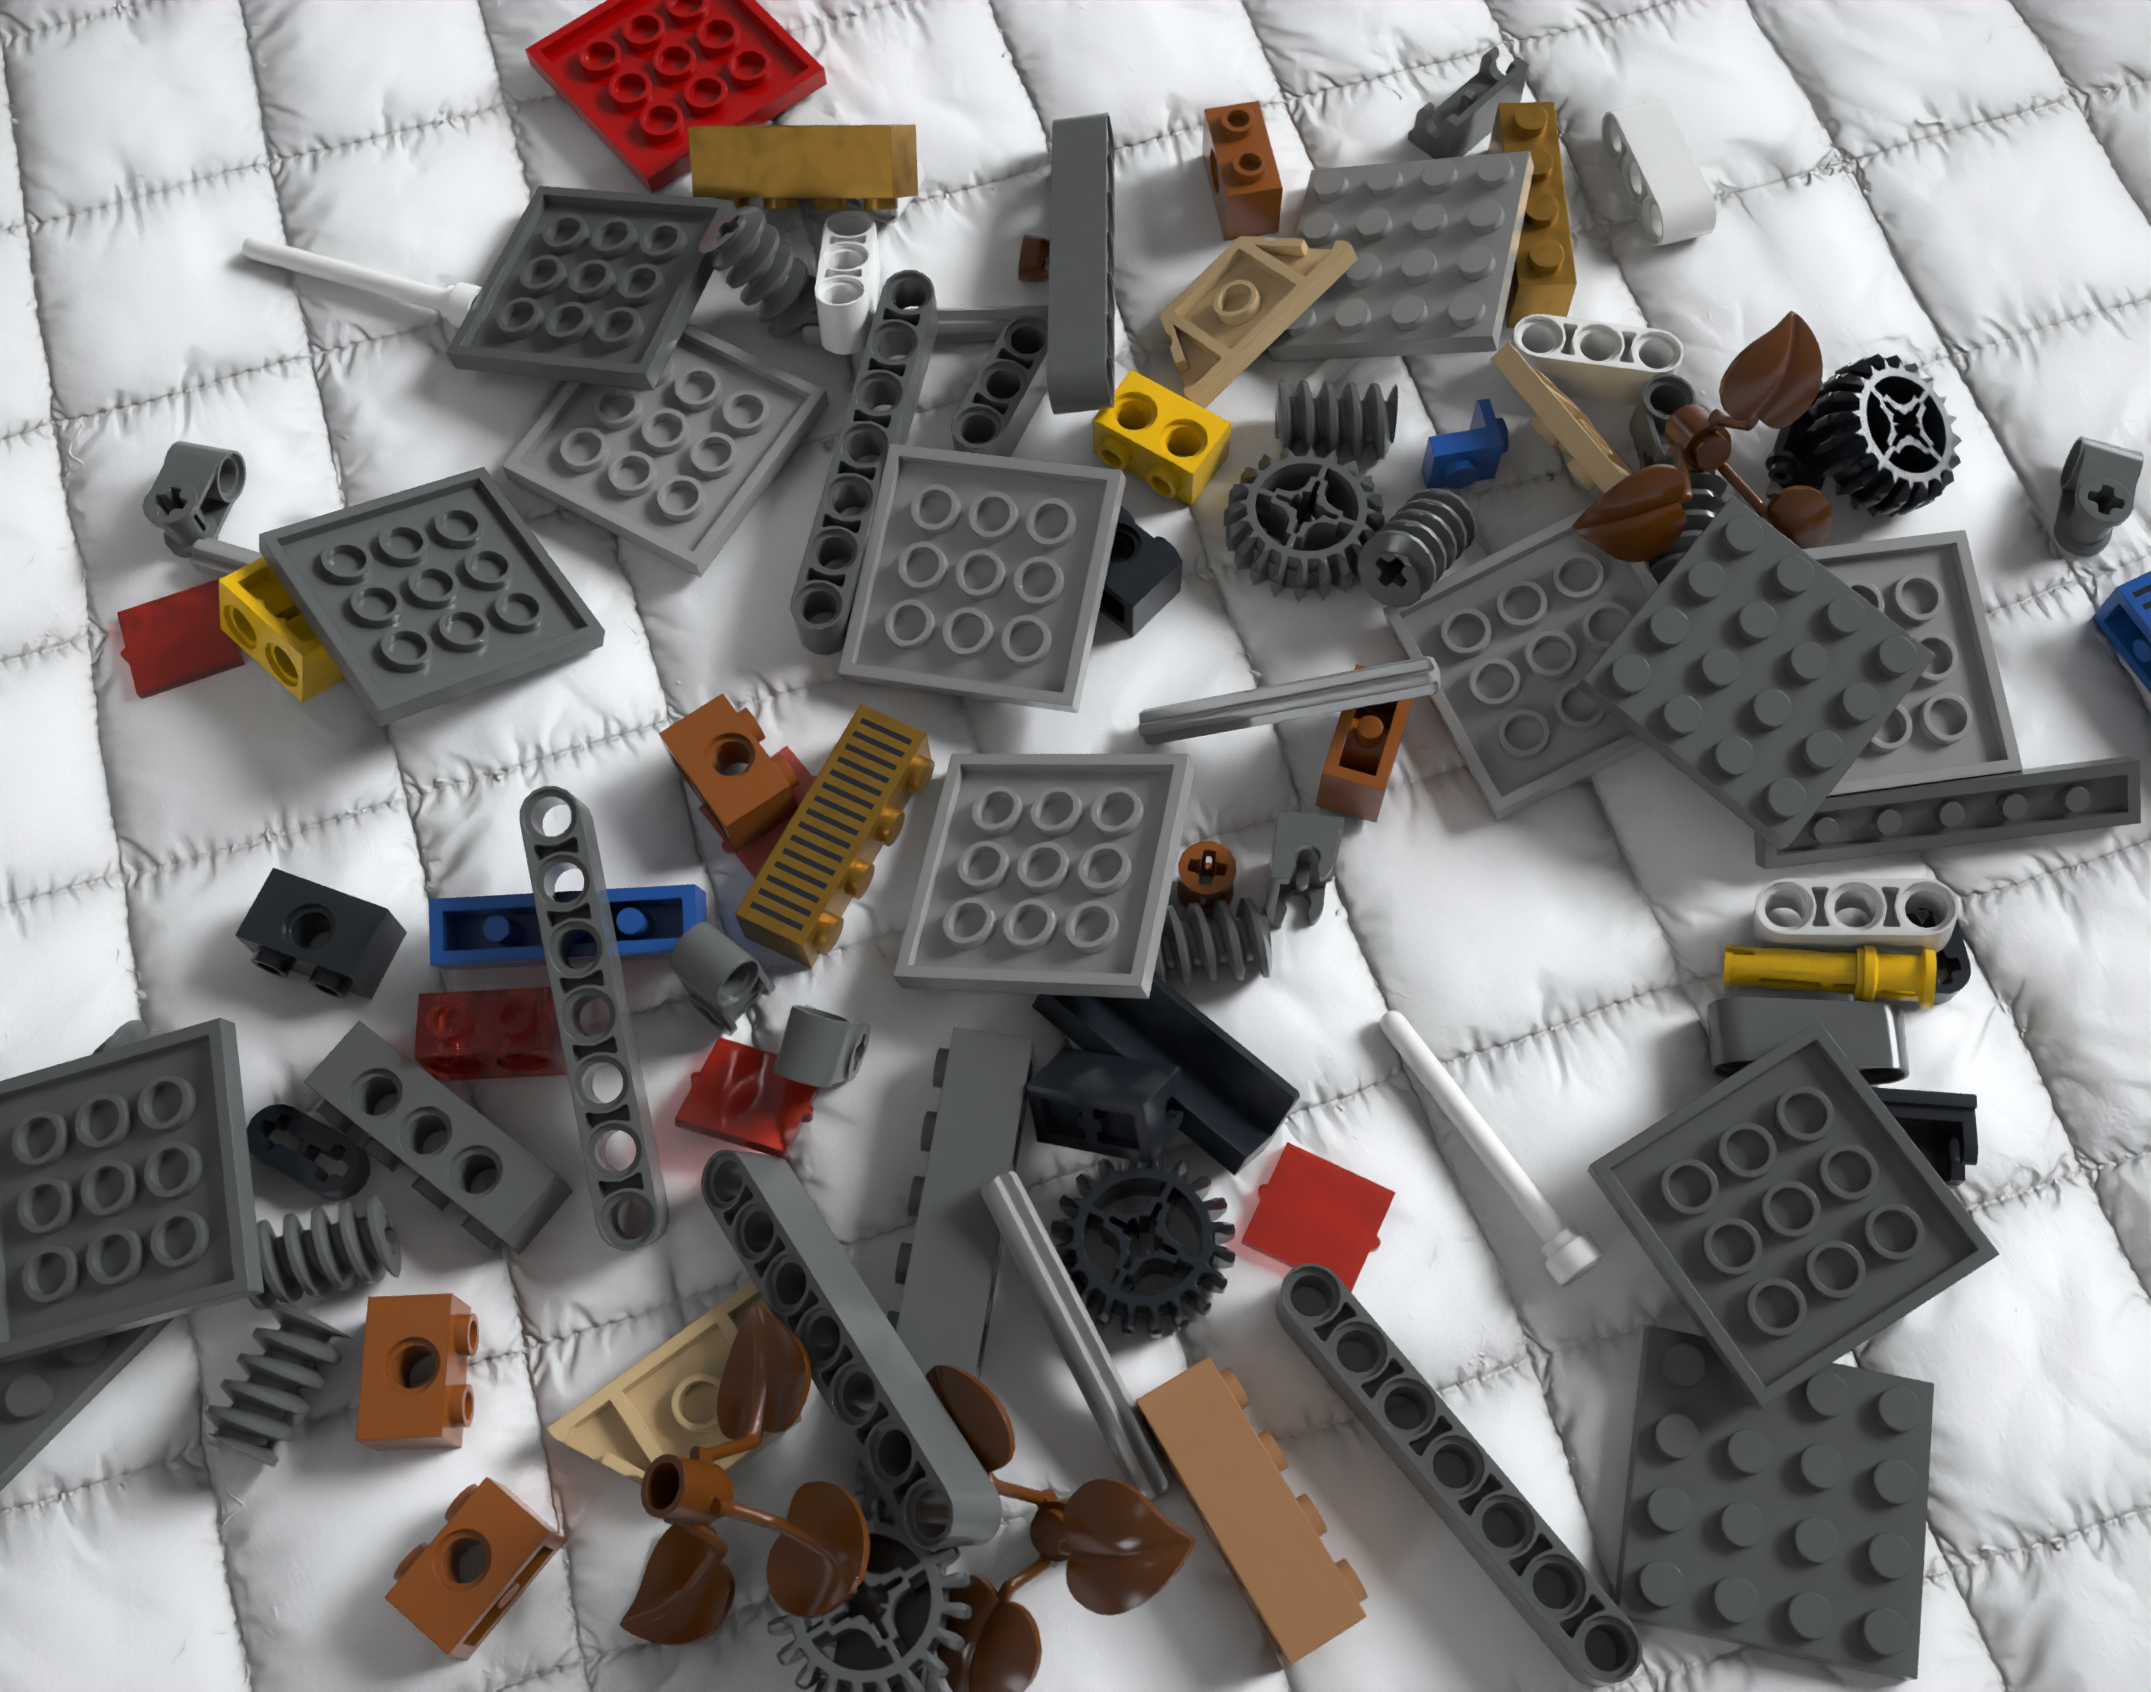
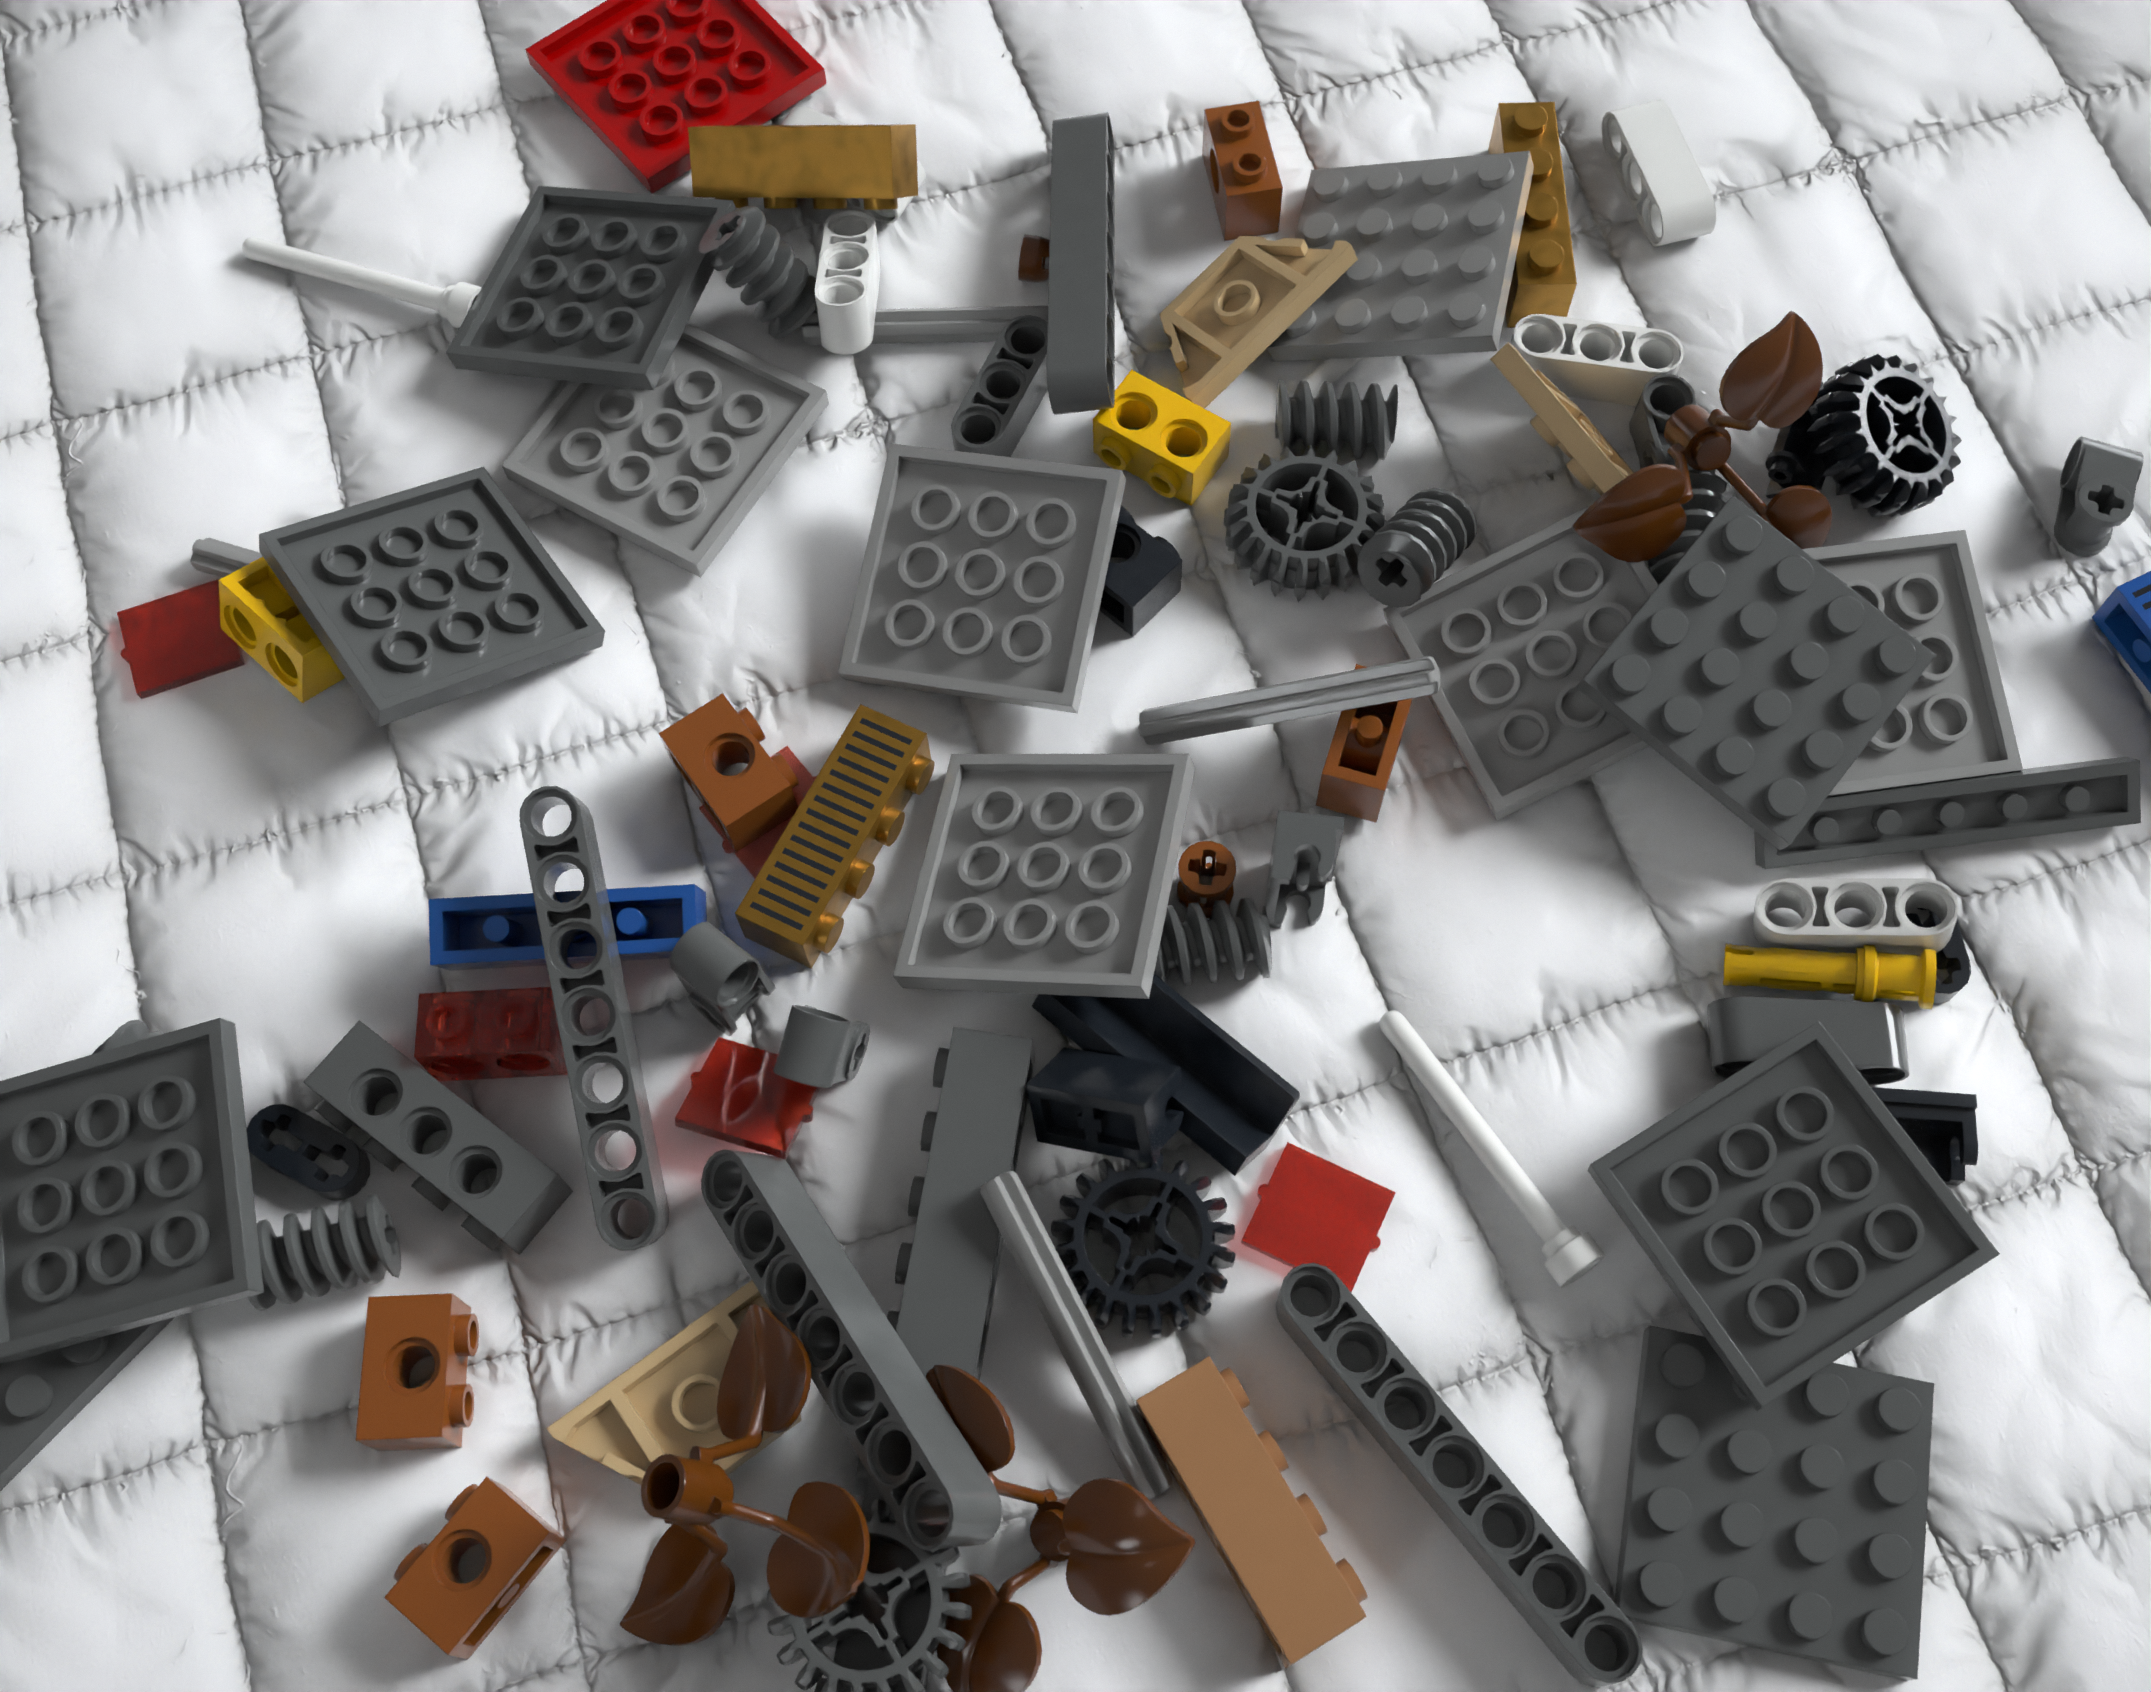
dark grey piece [143,441,246,558] -> none
dark grey piece [203,1302,353,1468] -> none
black brick [235,868,407,1000] -> none
dark grey beam [790,270,939,655] -> none
dark grey hinge [1407,46,1529,159] -> none
blue bracket [1421,398,1509,489] -> none

